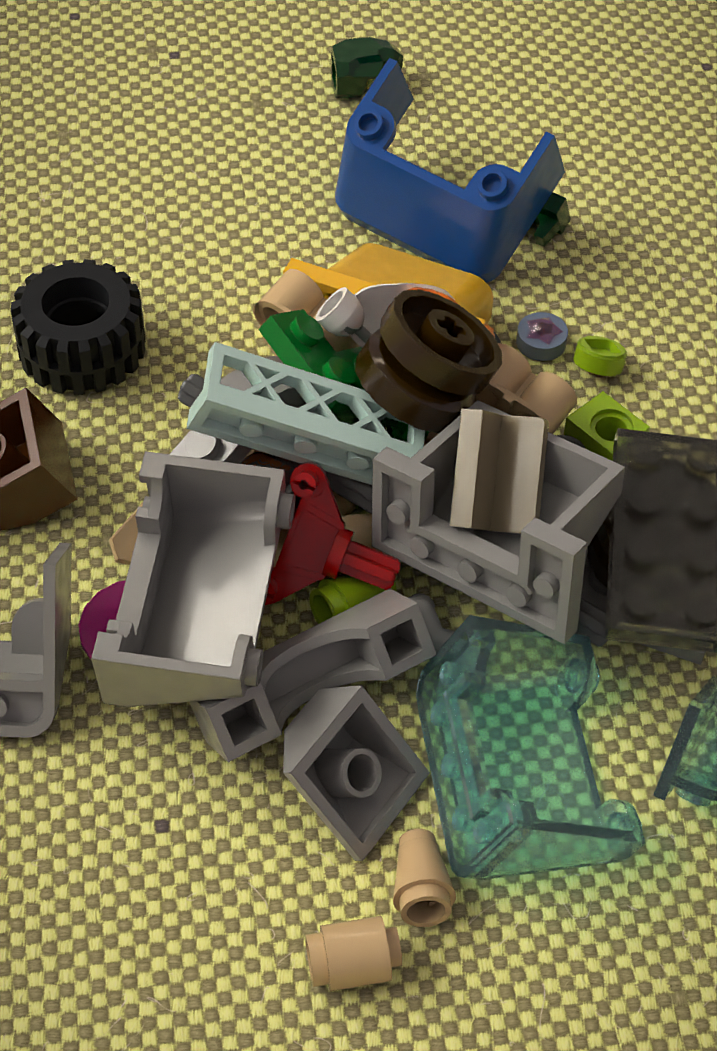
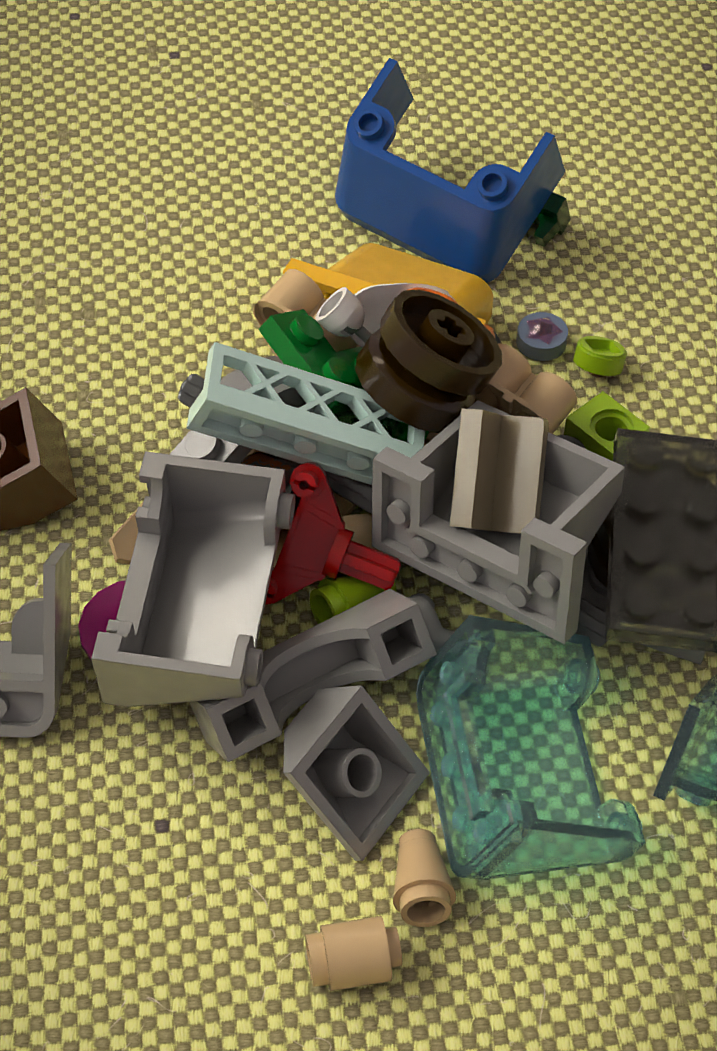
black tyre [11,259,146,395] -> none
dark green rock [331,37,403,98] -> none

